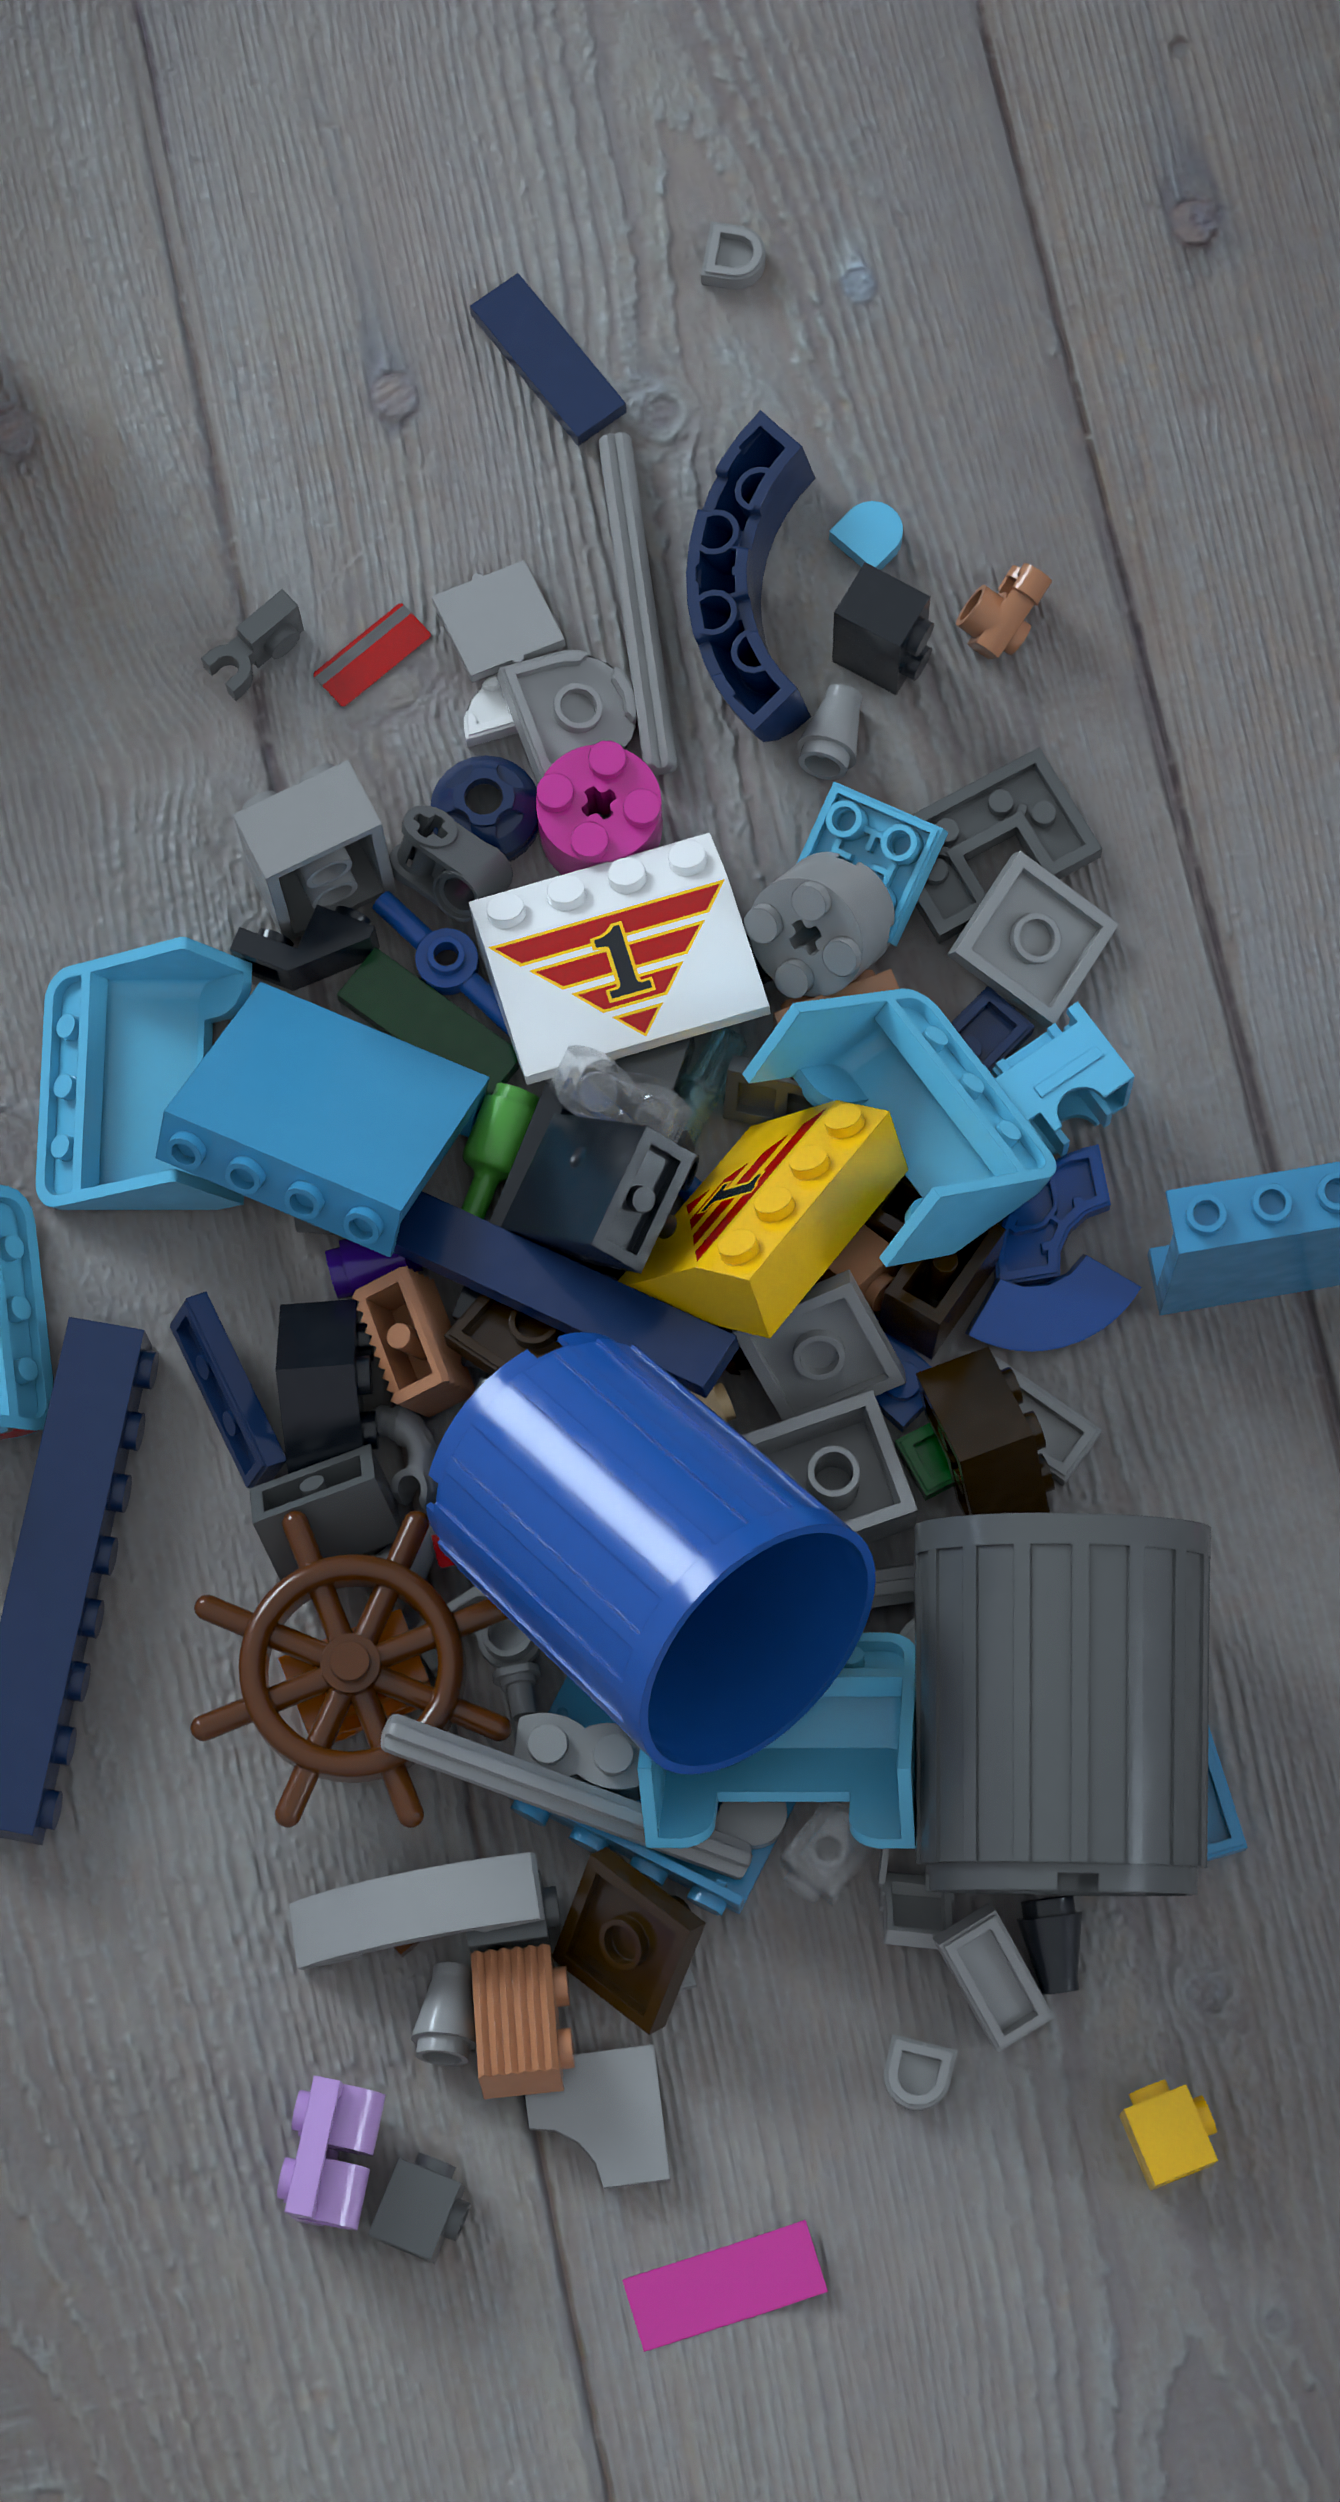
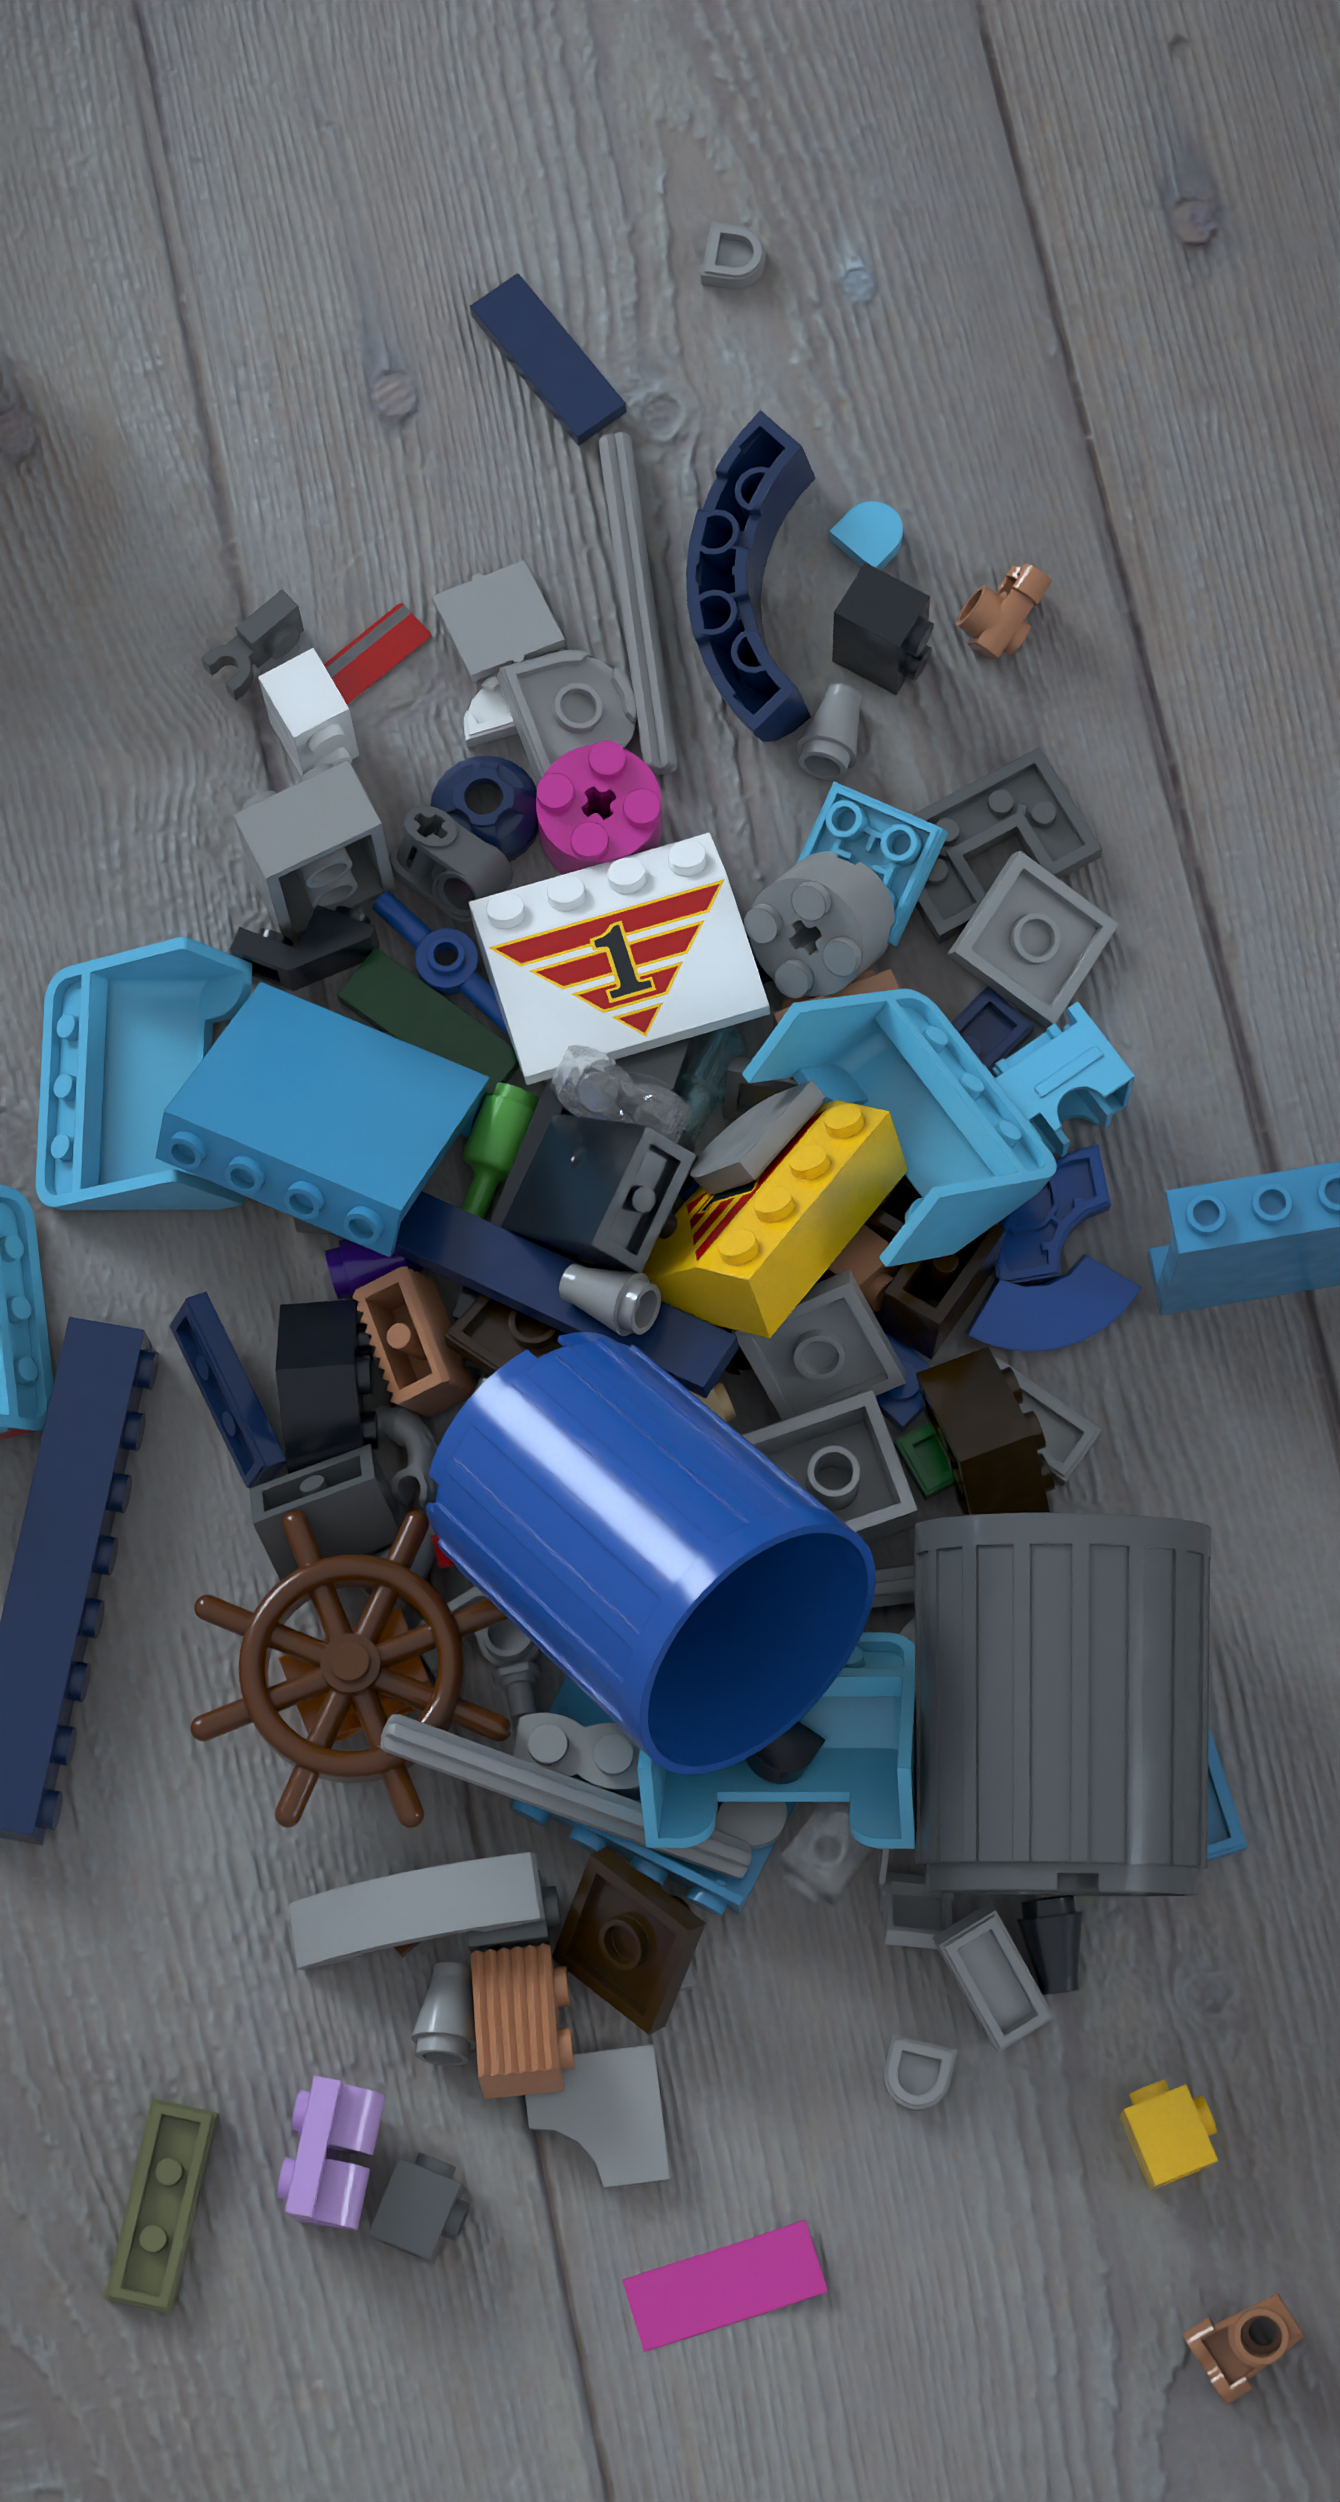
none -> olive tile [105,2098,220,2314]
none -> white brick [258,648,359,777]
none -> light grey cone [559,1264,661,1336]
none -> light grey tile [690,1080,826,1194]
none -> black tile [746,1721,826,1784]
none -> nougat plate [1183,2293,1305,2405]

